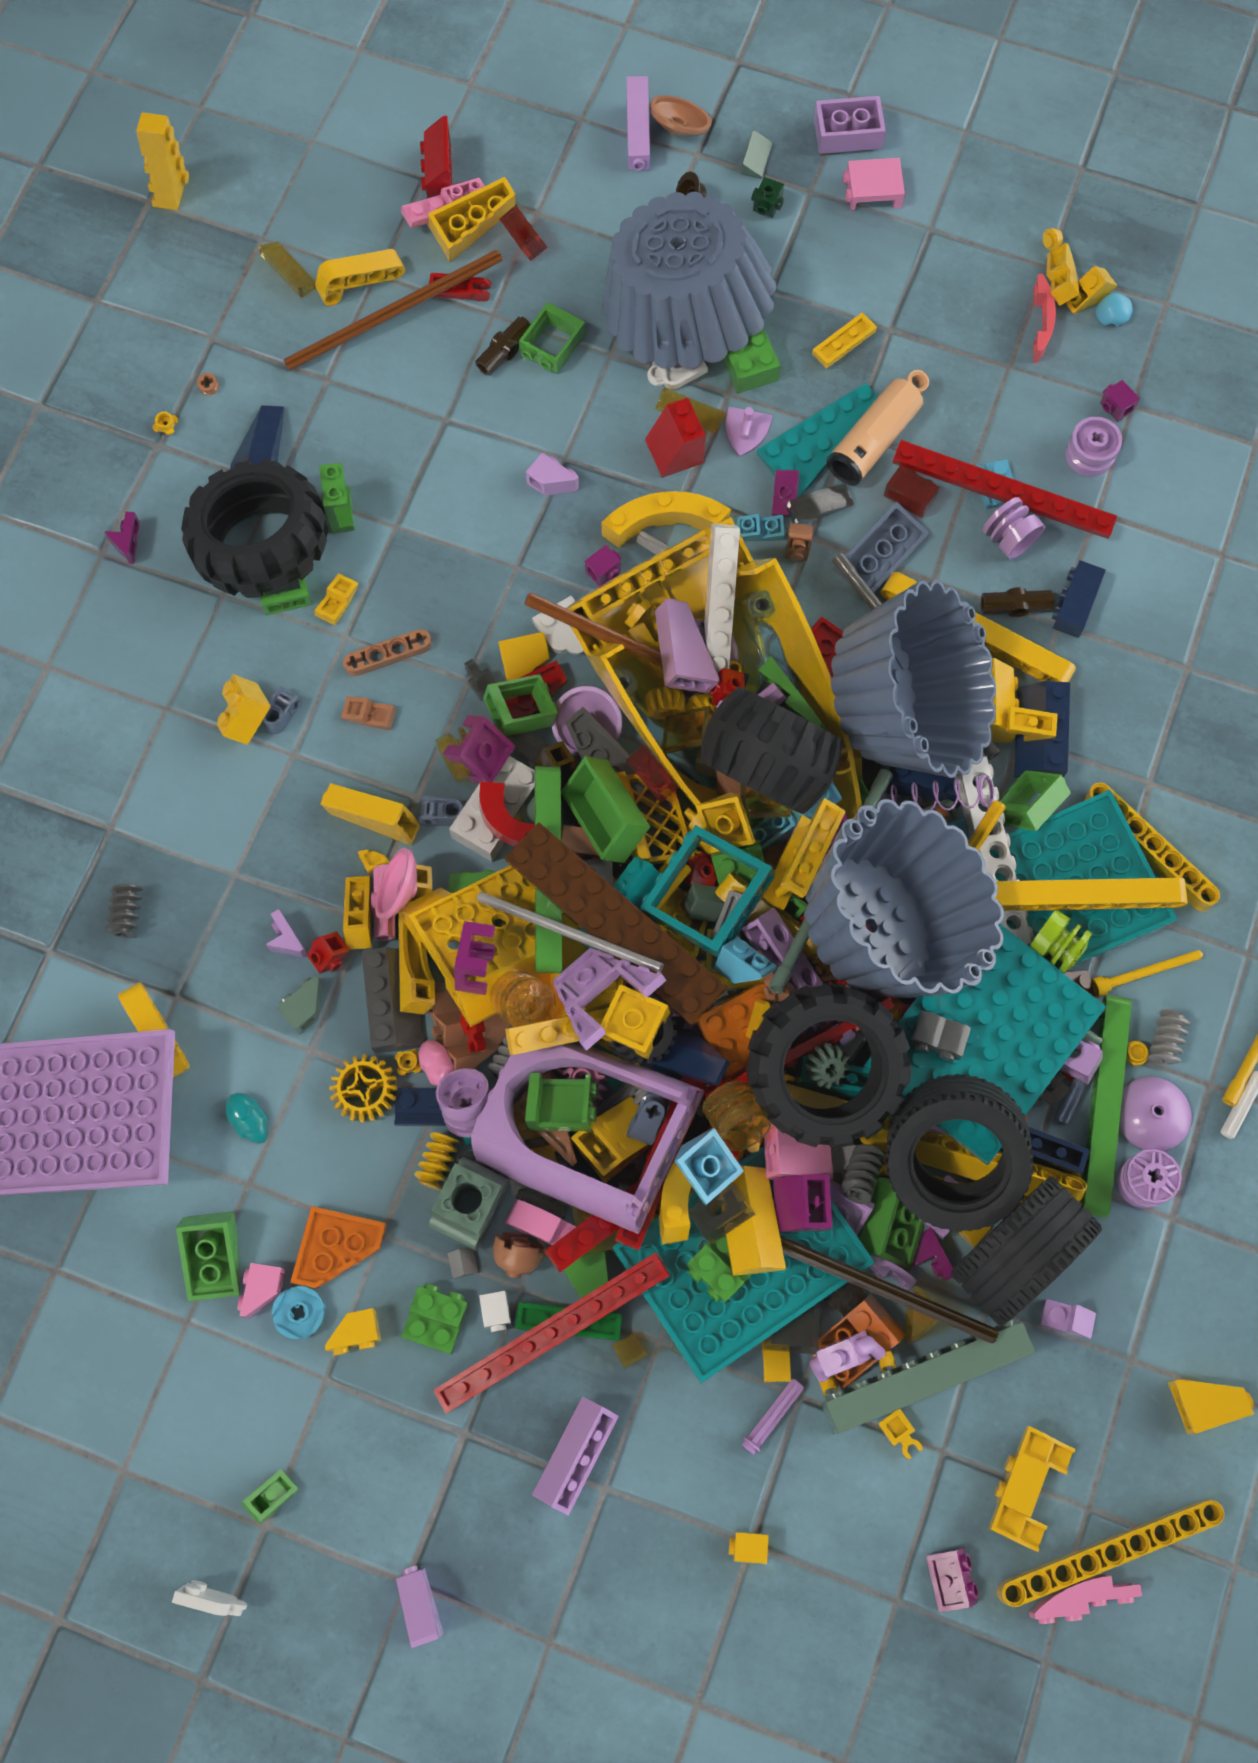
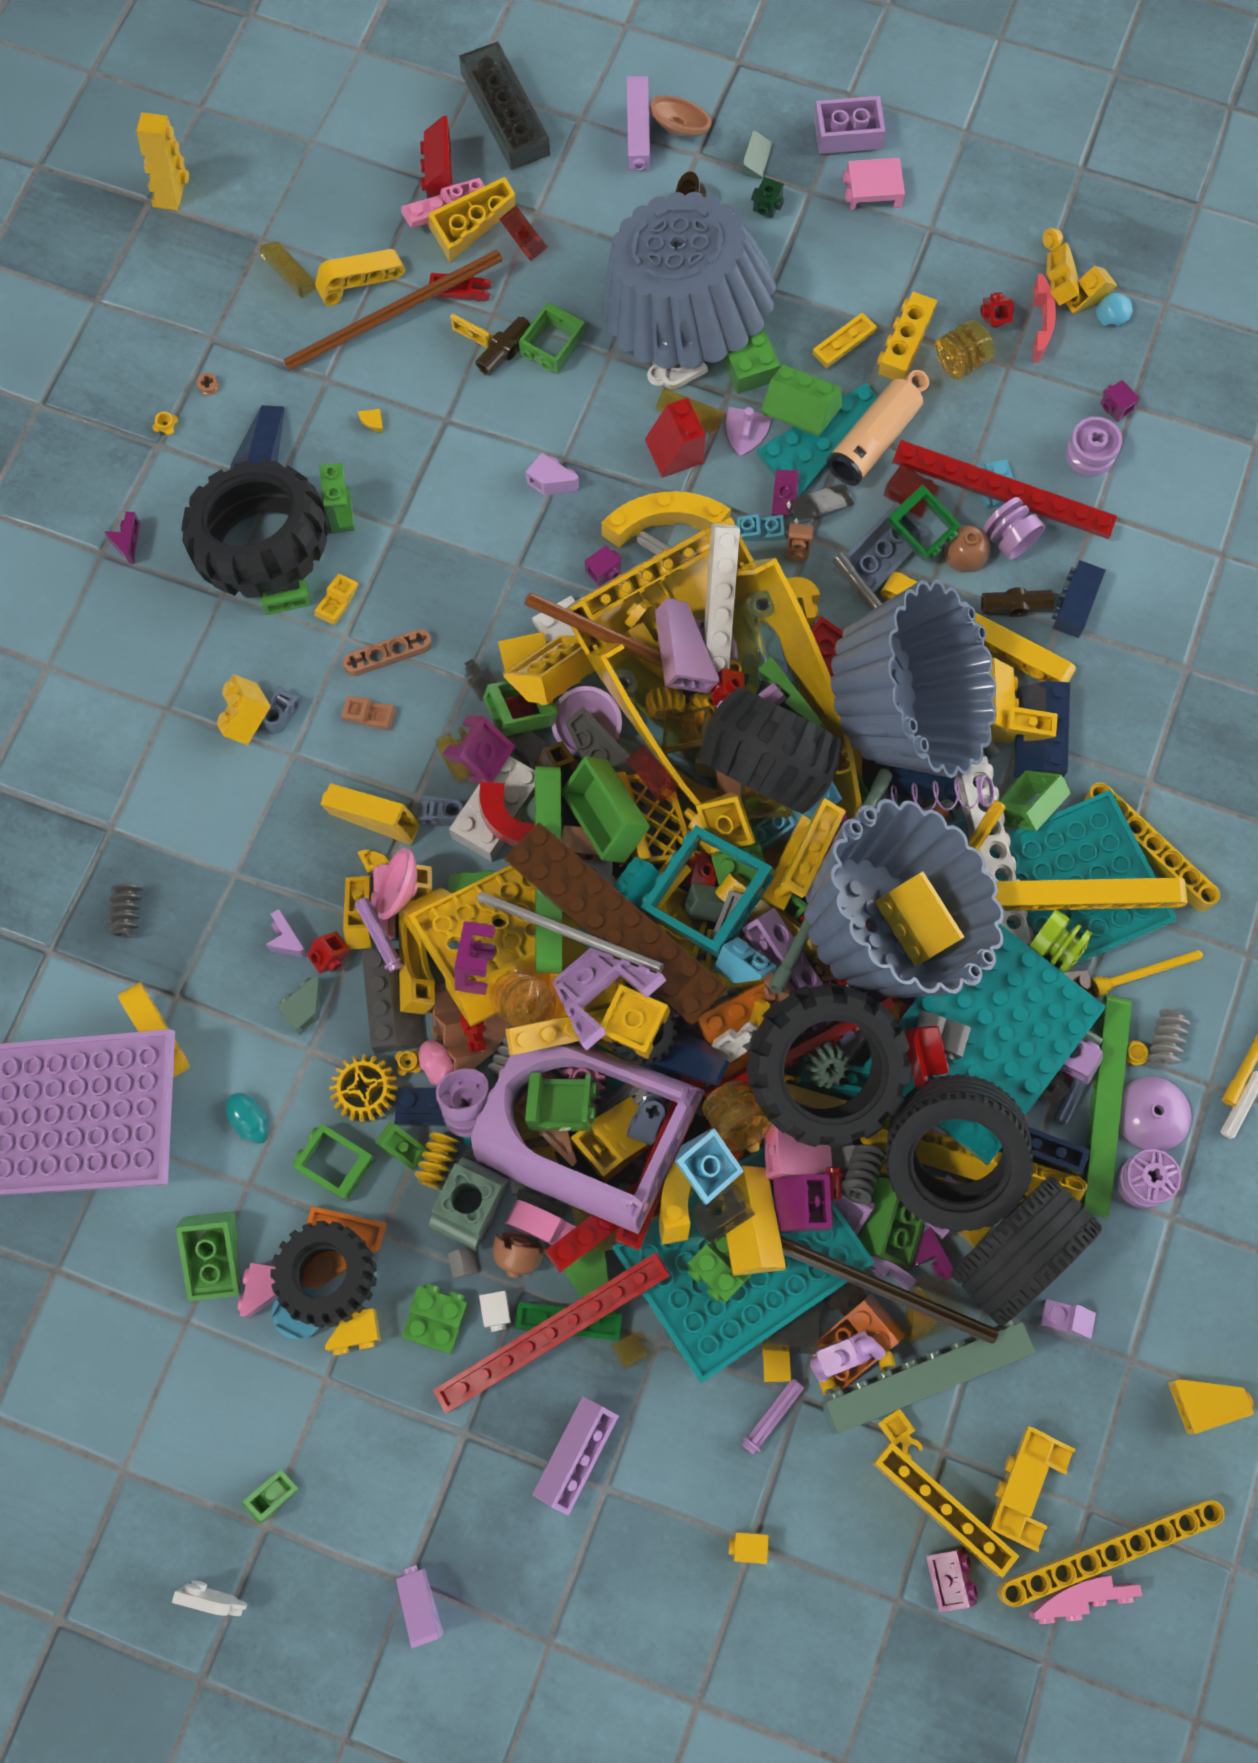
none -> black tyre [270,1221,377,1328]
none -> bright green window [292,1123,375,1202]
none -> lavender axle [355,897,404,973]
none -> yellow tile [358,409,383,432]
none -> bright green slope [375,1121,428,1170]
none -> yellow slope [450,314,494,348]
none -> clear smoke brick [459,41,550,170]
none -> yellow slope [503,635,595,705]
none -> white plate [712,1021,758,1062]
none -> bright green slope [761,364,842,437]
none -> yellow brick [786,577,820,627]
none -> red pin [823,1167,844,1200]
none -> yellow brick [871,1442,1019,1578]
none -> yellow slope [874,871,964,966]
none -> yellow brick [877,291,938,380]
none -> green window [886,485,961,561]
none -> red panel [905,1025,949,1087]
none -> clear yellow wheel [935,319,995,380]
none -> nougat cylinder [944,525,991,573]
none -> red brick [980,292,1014,327]

